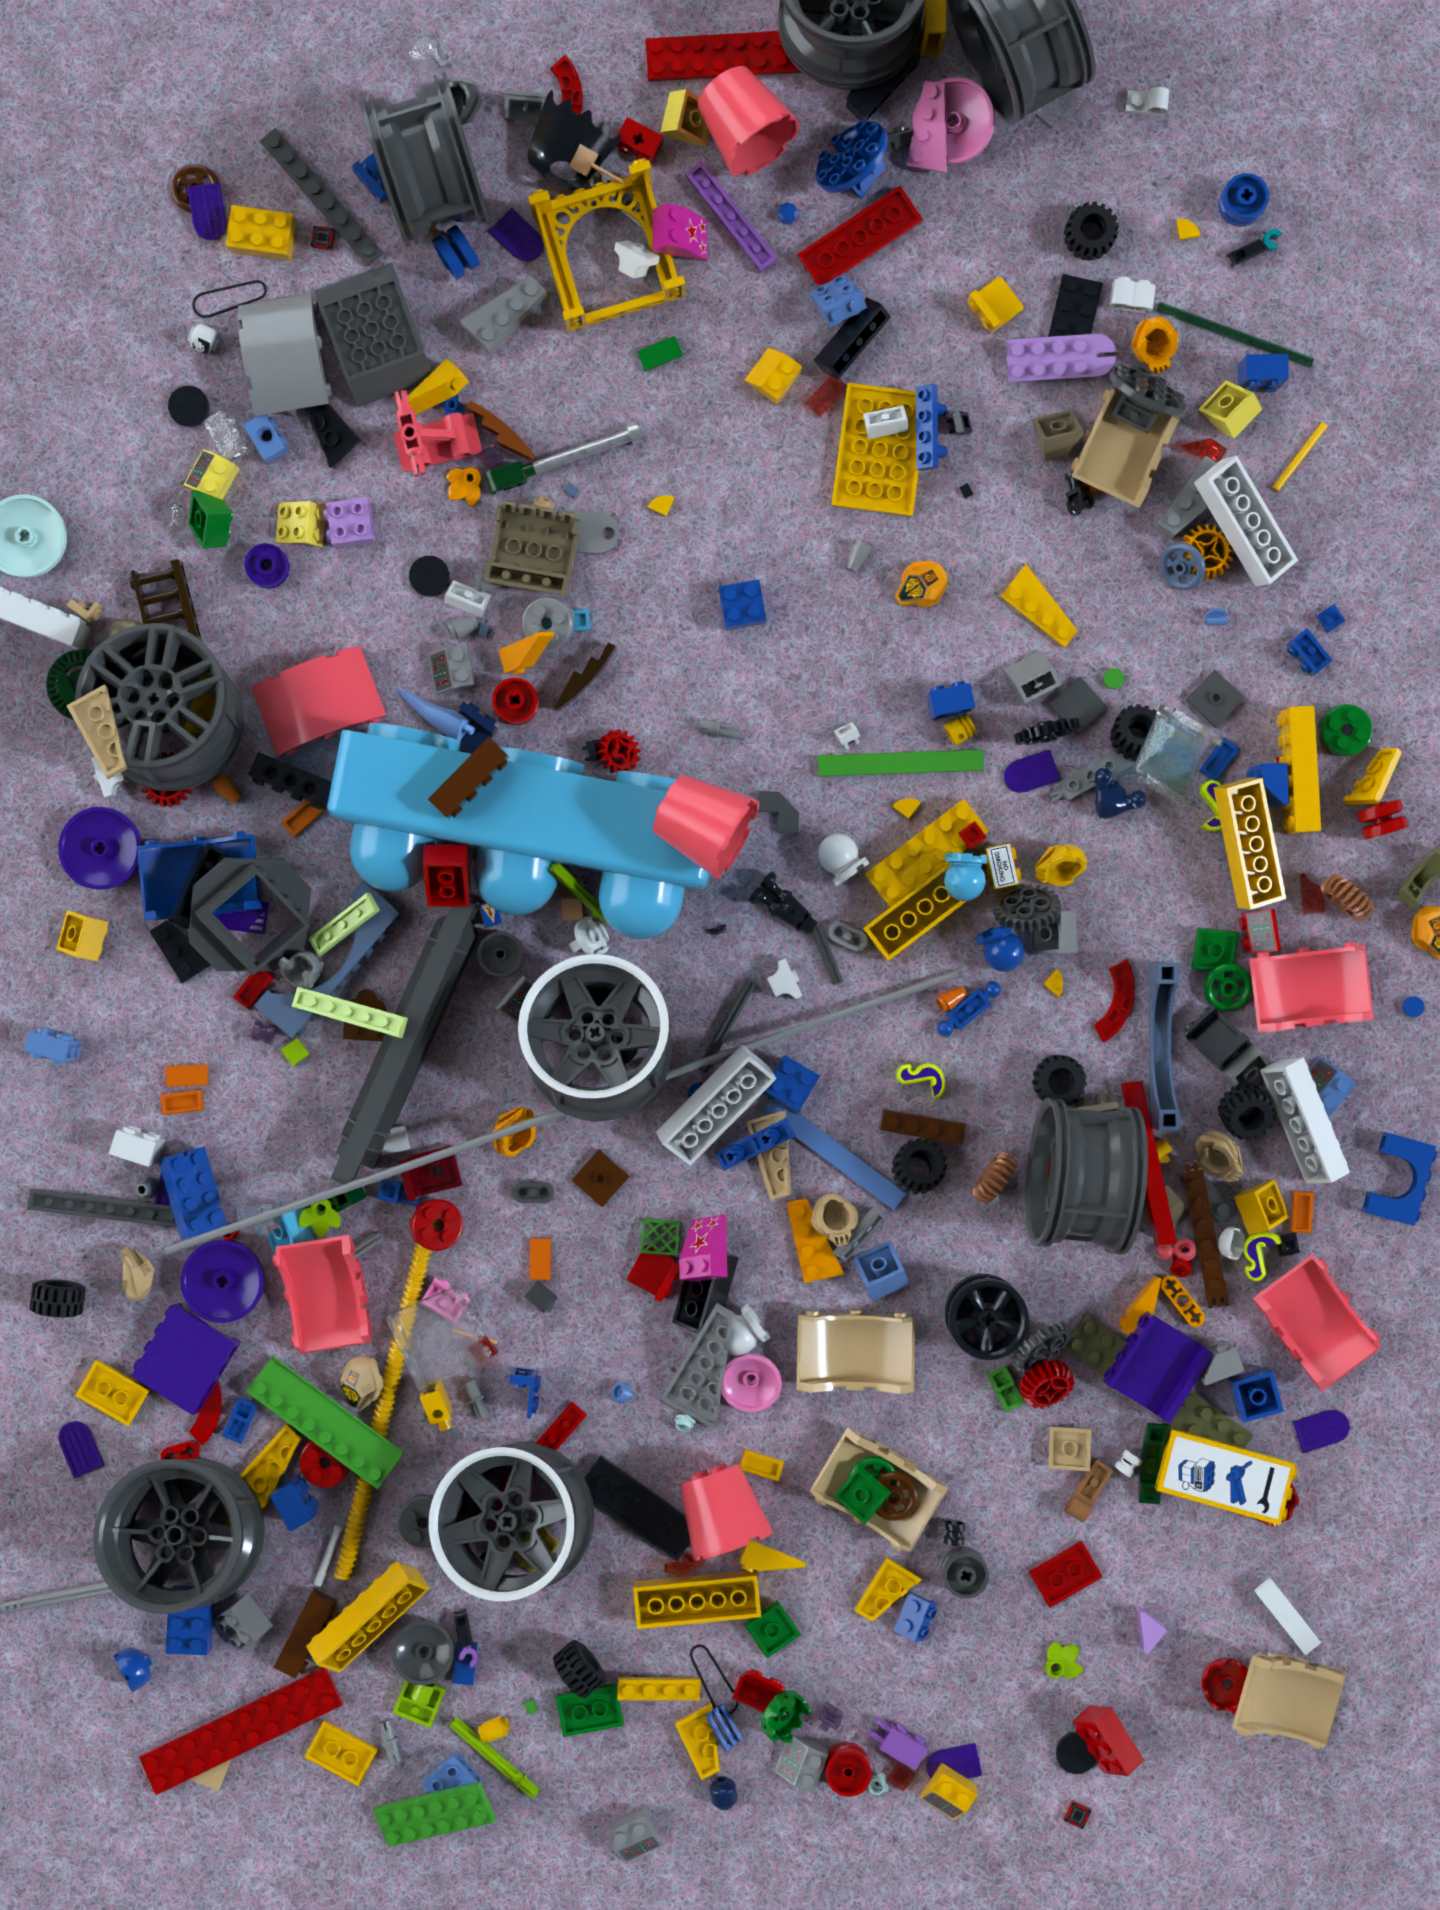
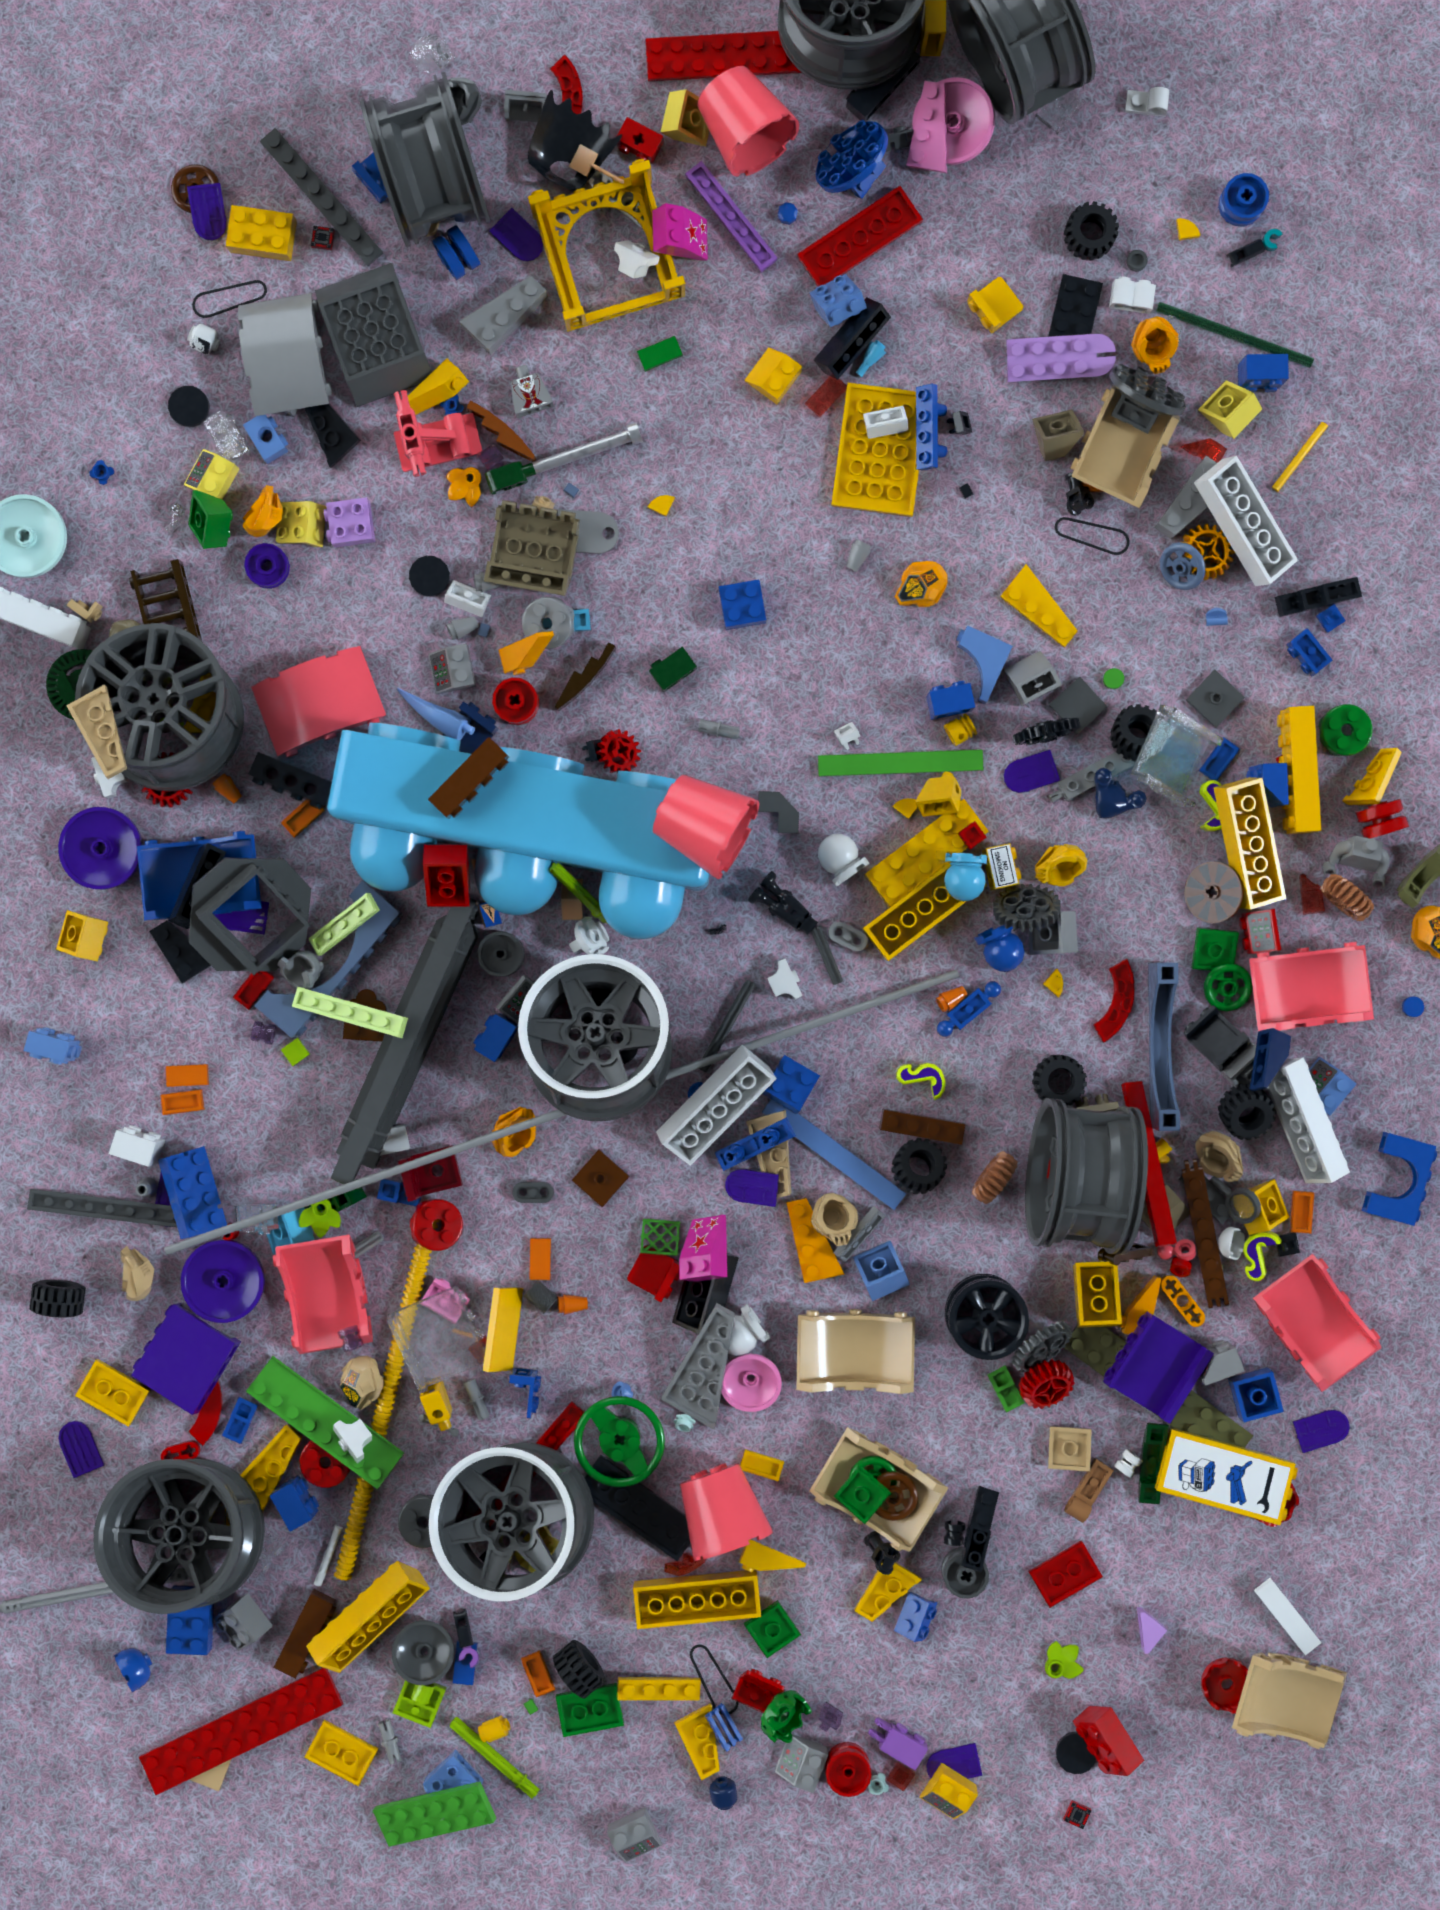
none -> blue plate [89,460,114,485]
none -> light orange helmet [242,485,283,537]
none -> white brick [333,1419,372,1463]
none -> clear purple wheel [338,1325,364,1352]
none -> blue brick [473,1013,518,1062]
none -> yellow tile [483,1287,524,1372]
none -> light grey torso [510,365,554,418]
none -> orange tile [521,1650,555,1697]
none -> orange cone [557,1294,588,1315]
none -> green piece [574,1396,665,1487]
none -> dark green brick [649,646,697,692]
none -> dark purple window [725,1169,779,1207]
none -> medium azure cone [855,340,887,377]
none -> black connector [863,1531,901,1575]
none -> yellow torso [915,771,961,817]
none -> medium blue arch [956,625,1013,704]
none -> black slope [961,1486,999,1572]
none -> black piece [1055,517,1130,555]
none -> yellow brick [1073,1261,1122,1328]
none -> dark brown plate [1098,1243,1152,1266]
none -> dark grey tile [1126,250,1148,272]
none -> piece [1184,861,1244,923]
none -> dark grey piece [1209,1176,1261,1224]
none -> dark blue slope [1250,1028,1291,1091]
none -> black slope [1274,577,1362,617]
none -> light grey torso [1323,836,1390,888]

